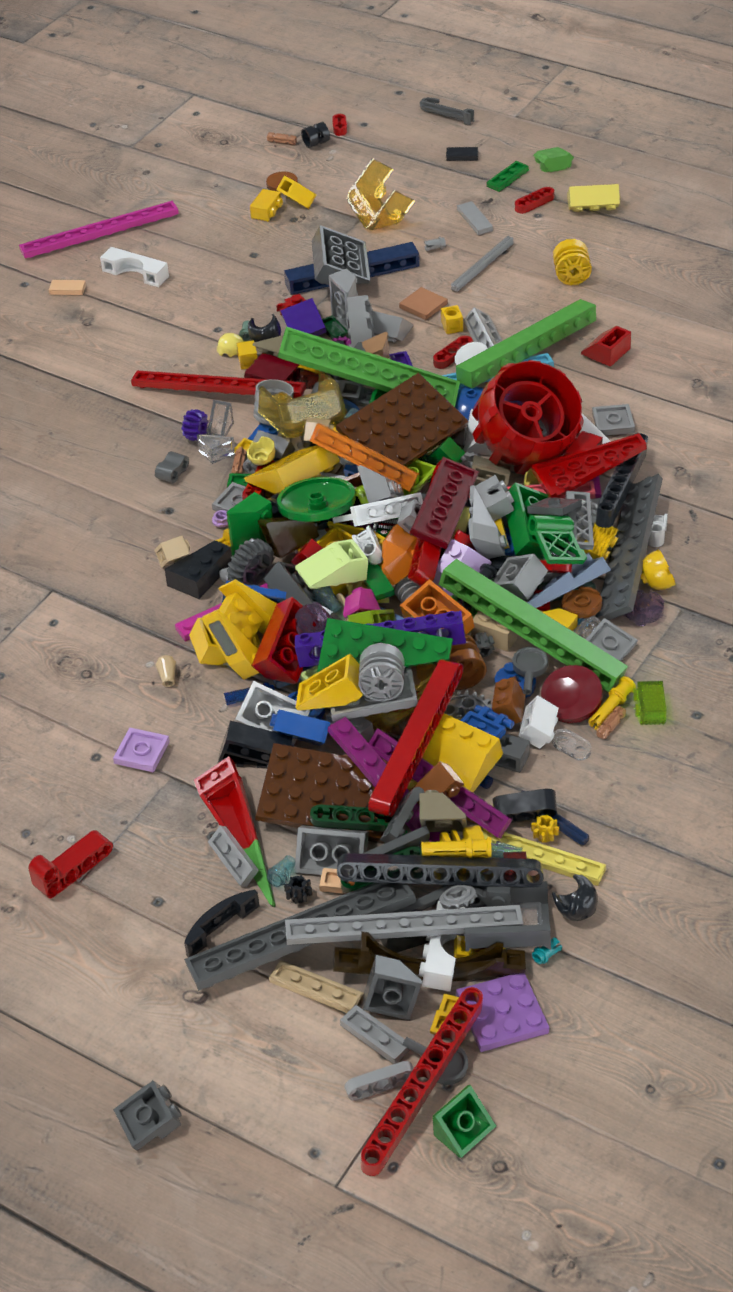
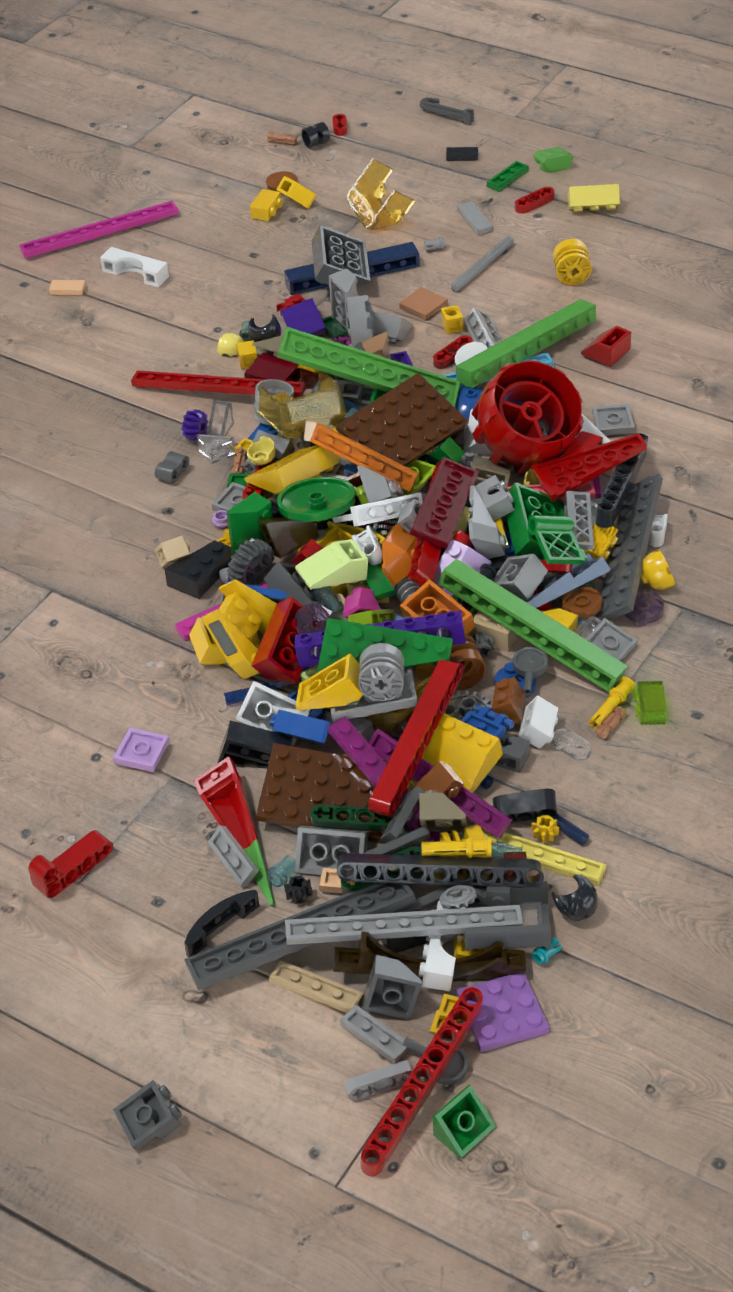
tan cone [156,655,176,687] -> none
dark grey plate [527,498,582,516] -> none
dark red piece [541,665,603,723] -> none

